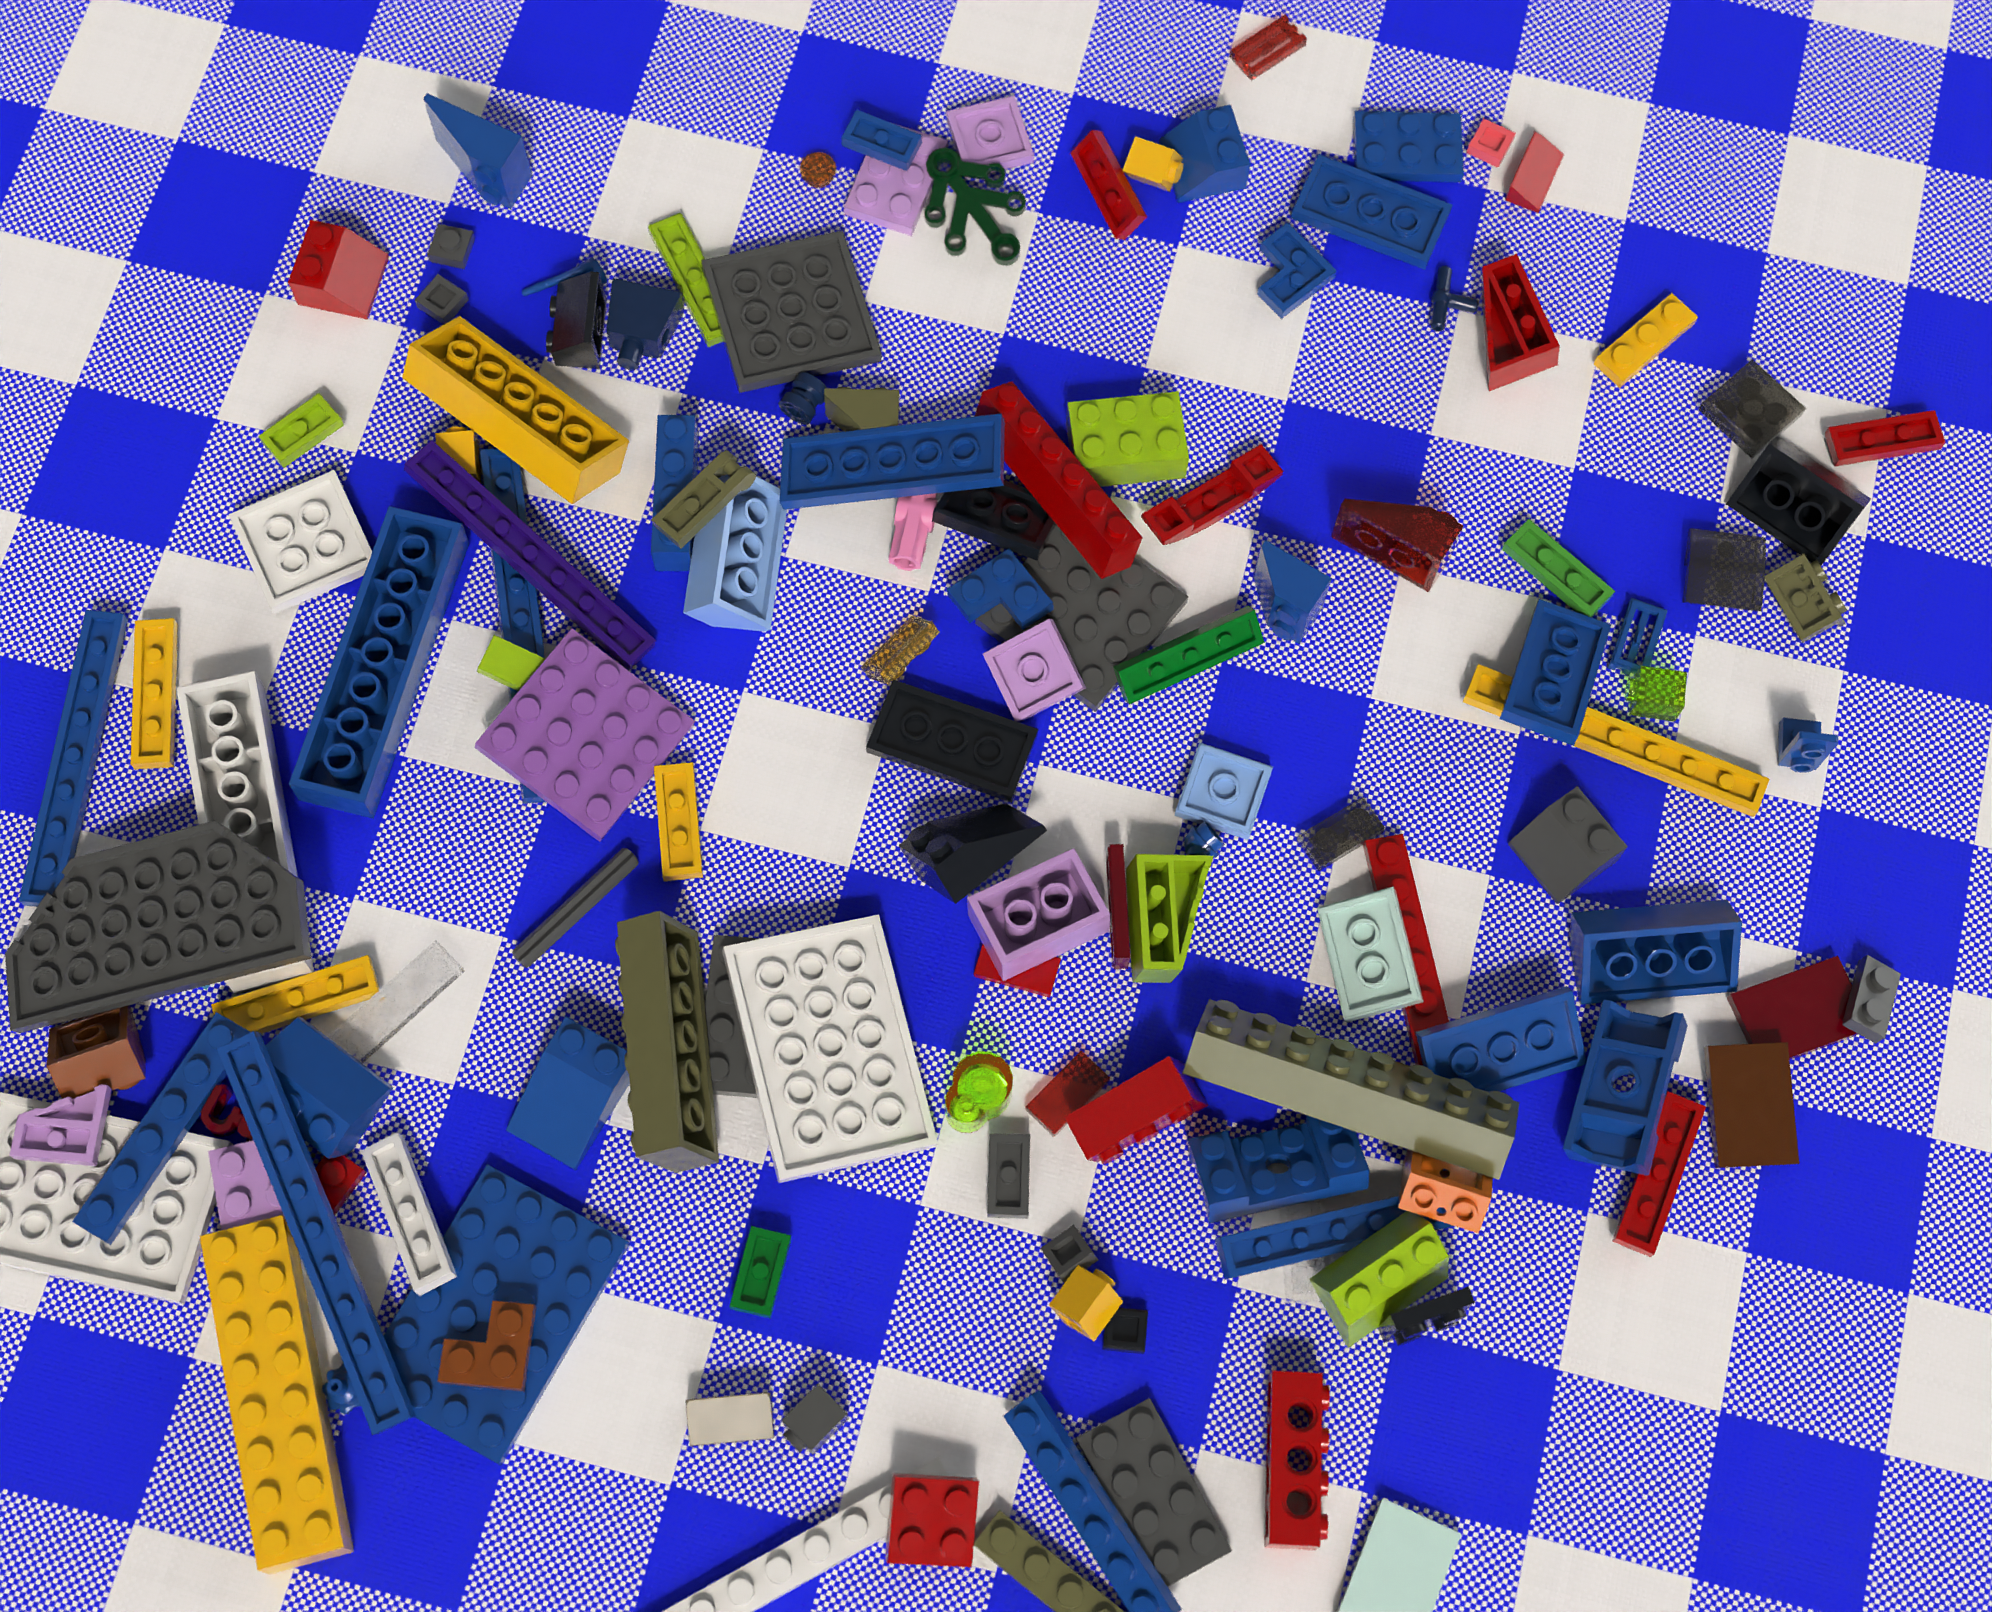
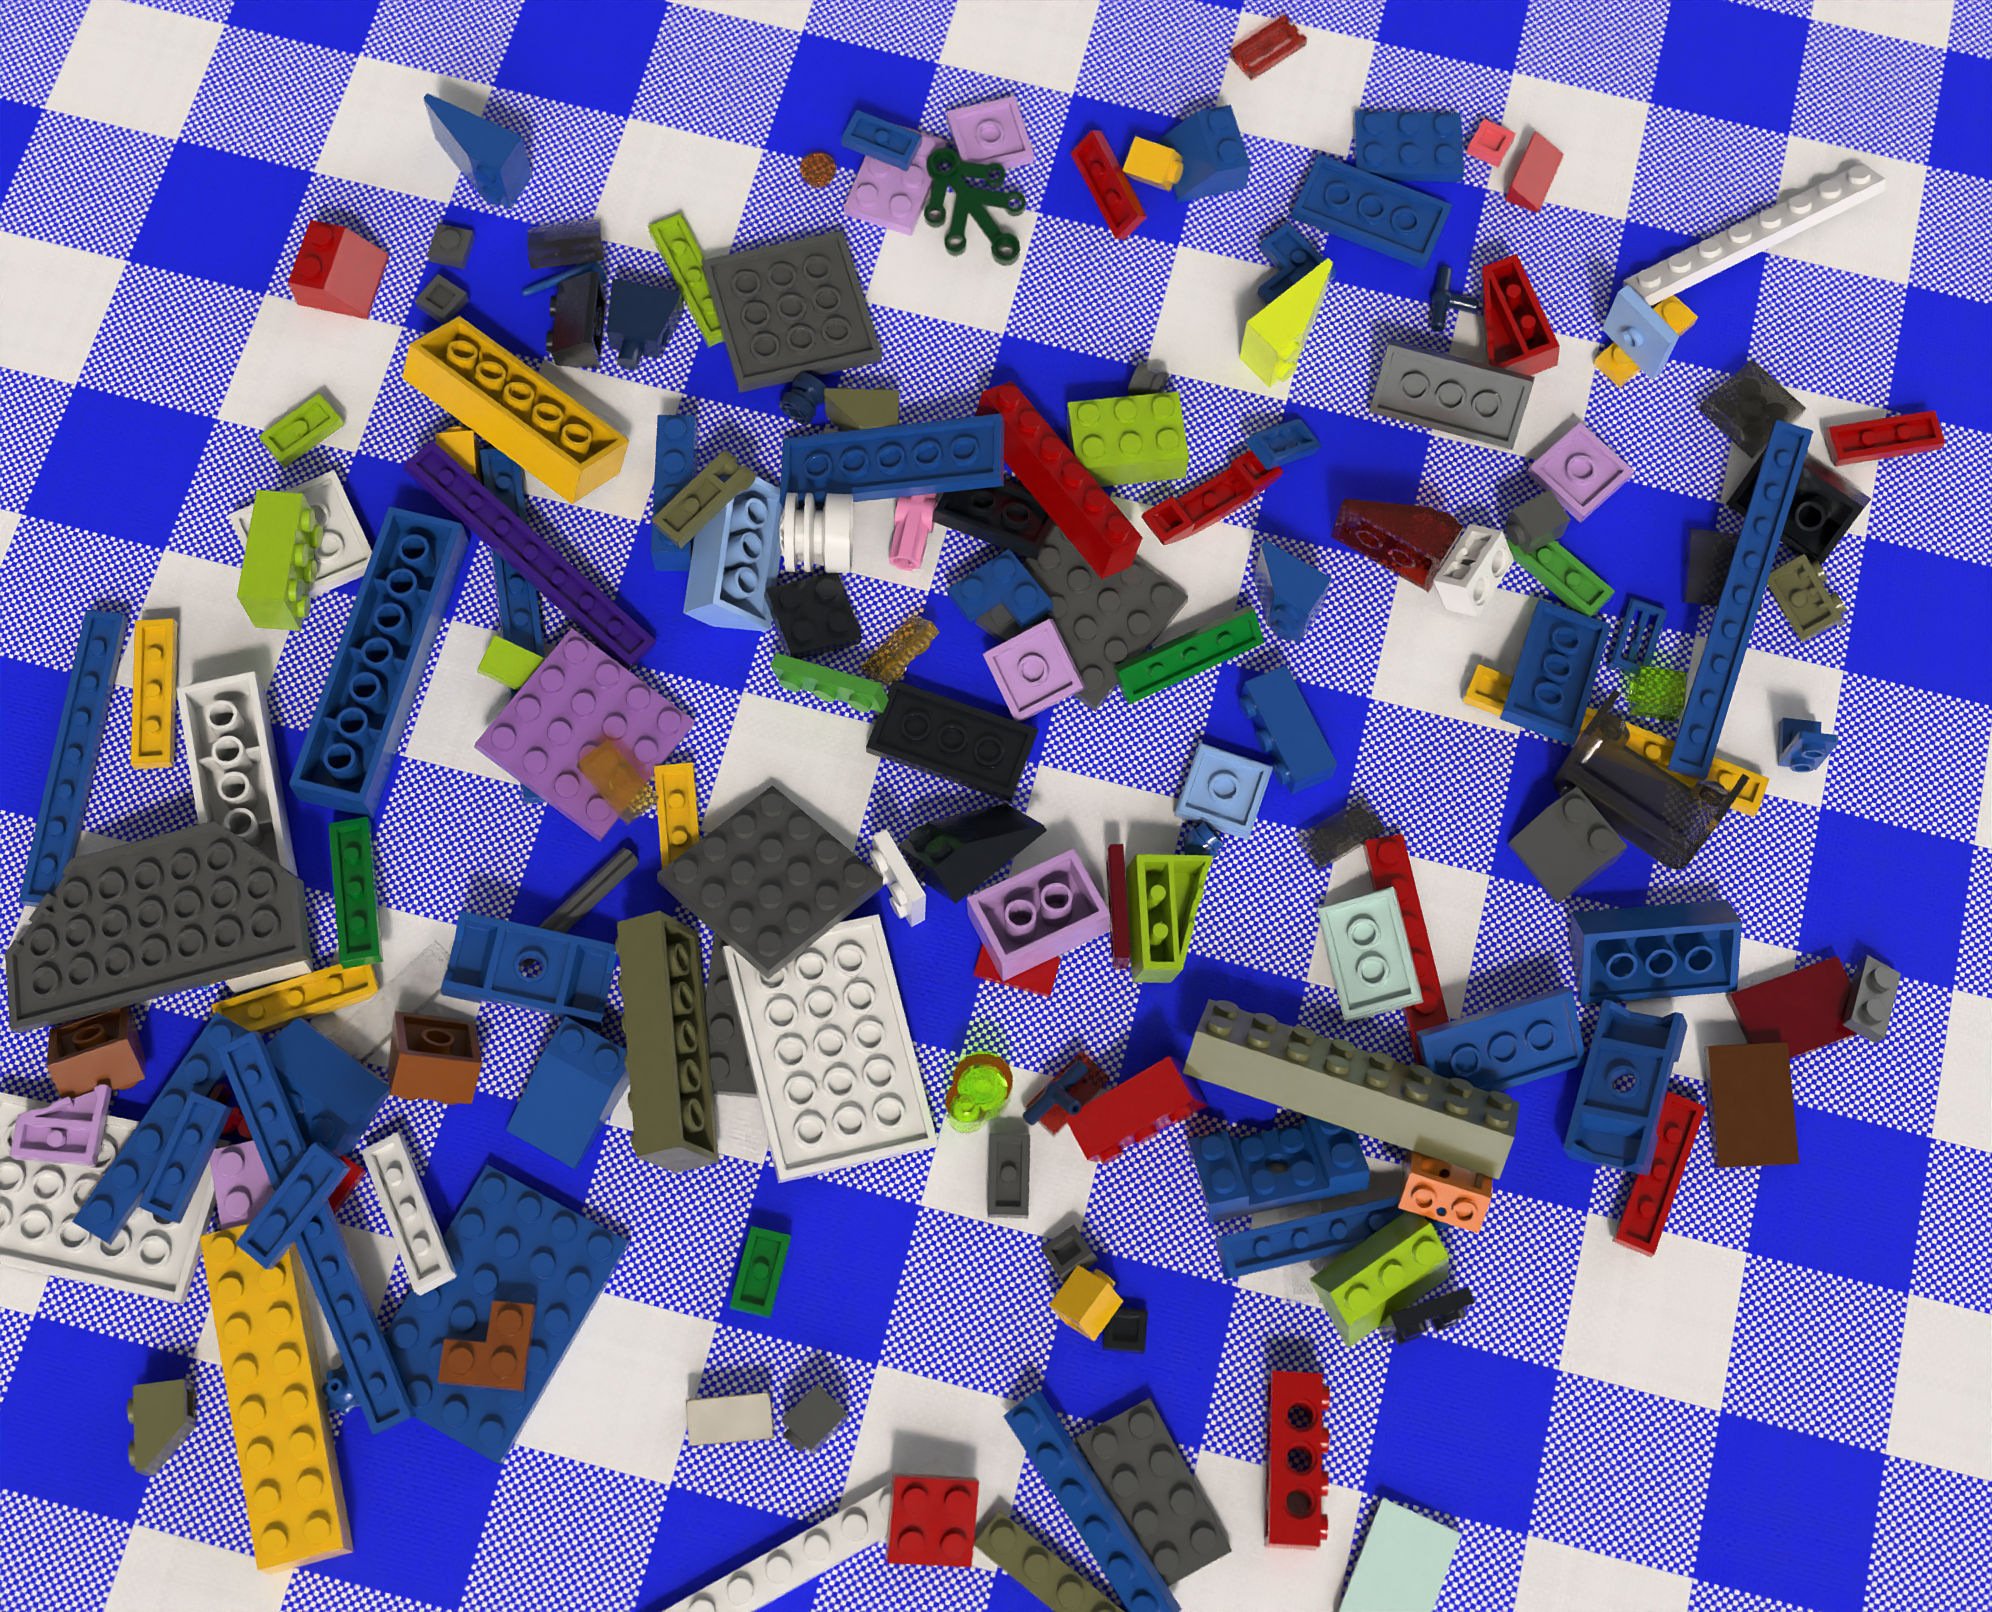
none -> olive slope [127,1379,196,1476]
none -> blue plate [138,1091,233,1224]
none -> blue plate [235,1142,351,1270]
none -> lime brick [237,490,323,631]
none -> green plate [329,816,384,969]
none -> dark orange slope [388,1011,482,1105]
none -> blue piece [441,911,617,1029]
none -> clear smoke slope [527,219,604,269]
none -> clear yellow plate [576,739,659,826]
none -> dark grey plate [657,785,883,979]
none -> black plate [764,573,862,659]
none -> bright green plate [770,653,889,713]
none -> white wheel [780,493,853,573]
none -> white plate [869,829,926,927]
none -> dark blue piece [1022,1060,1089,1125]
none -> dark grey wheel [1127,361,1169,396]
none -> neon yellow slope [1239,258,1333,388]
none -> blue brick [1239,665,1337,795]
none -> blue plate [1245,418,1322,470]
none -> dark grey plate [1369,339,1534,450]
none -> white brick [1433,524,1514,617]
none -> dark grey brick [1505,490,1571,556]
none -> lavender plate [1527,422,1634,523]
none -> clear smoke windscreen [1553,689,1750,870]
none -> light blue plate [1602,285,1679,380]
none -> white plate [1623,163,1886,306]
none -> blue plate [1667,419,1813,781]

